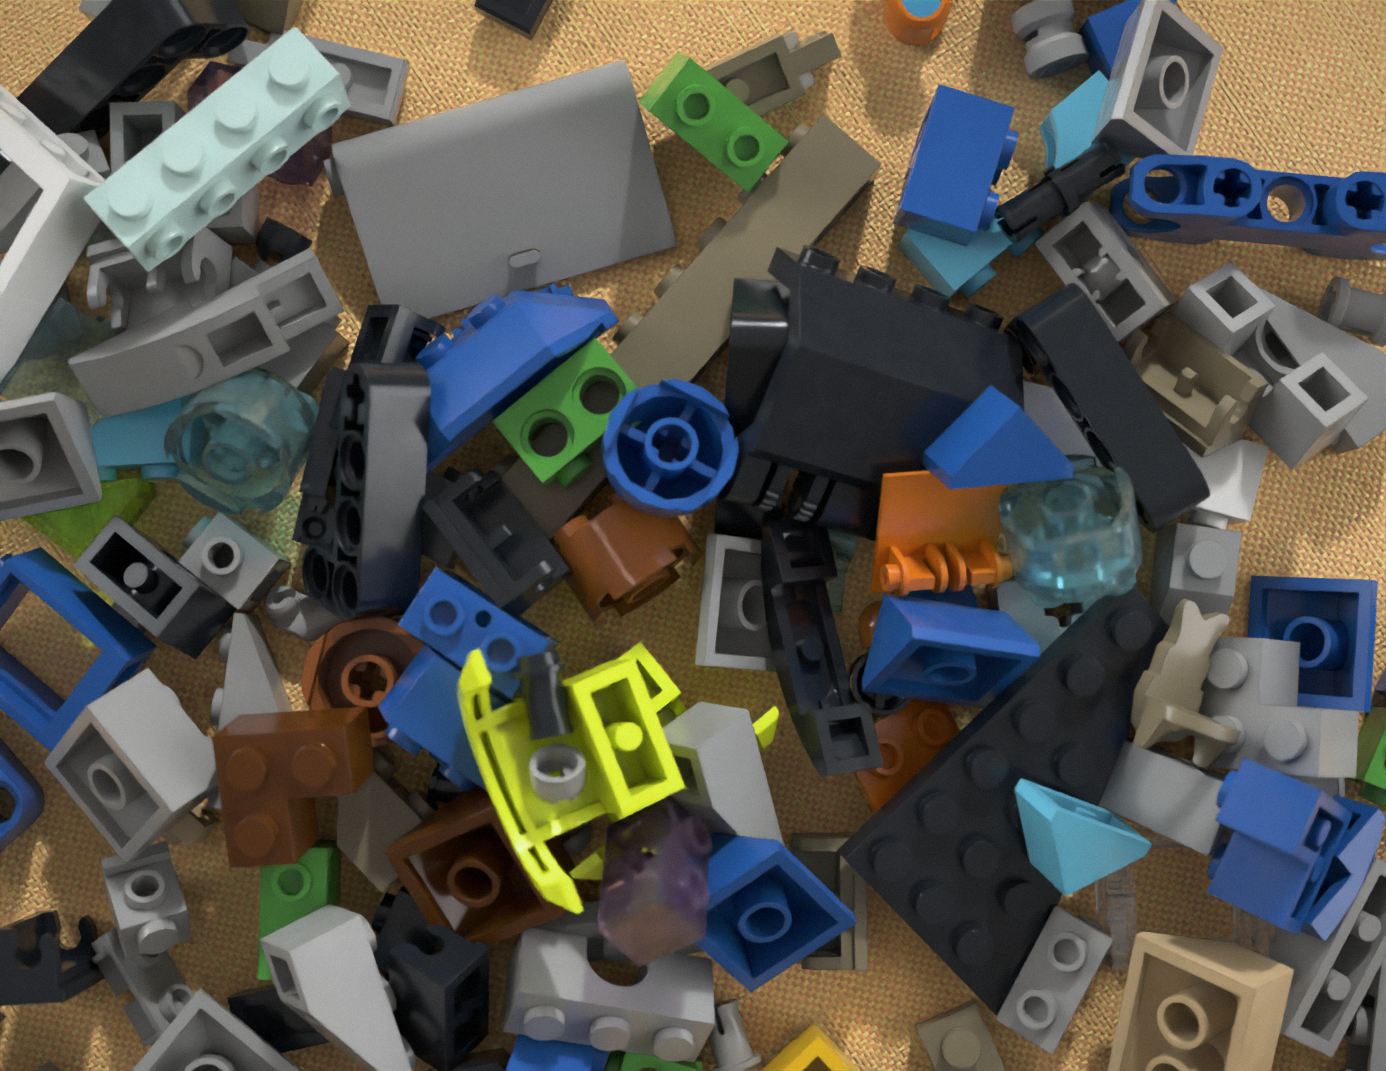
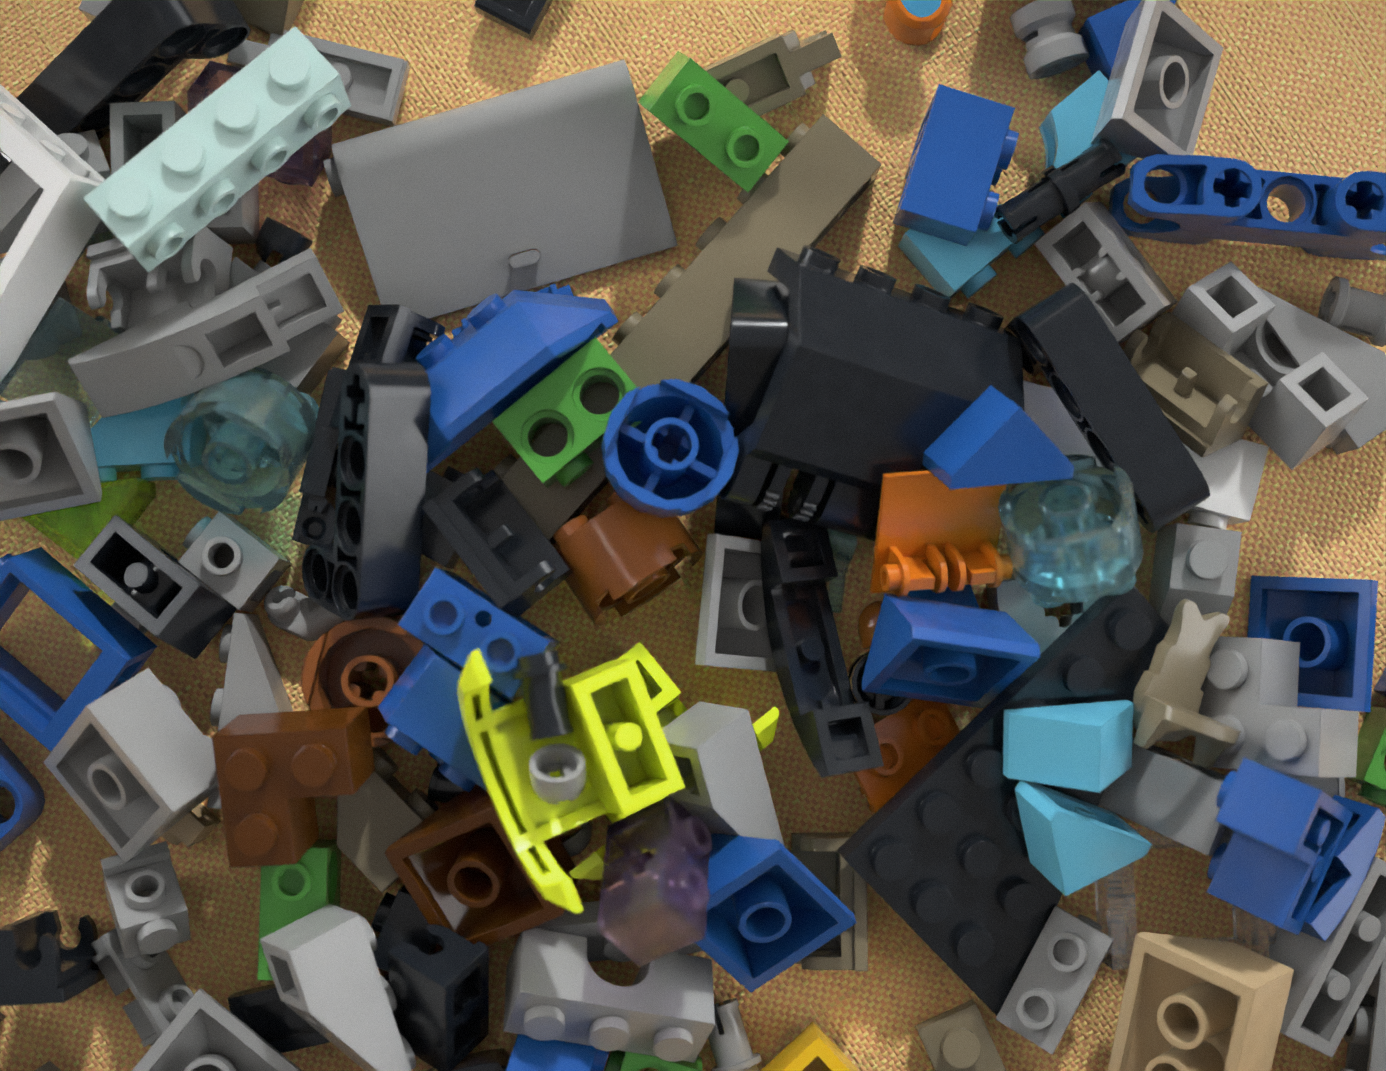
none -> medium azure slope [1003,700,1134,793]

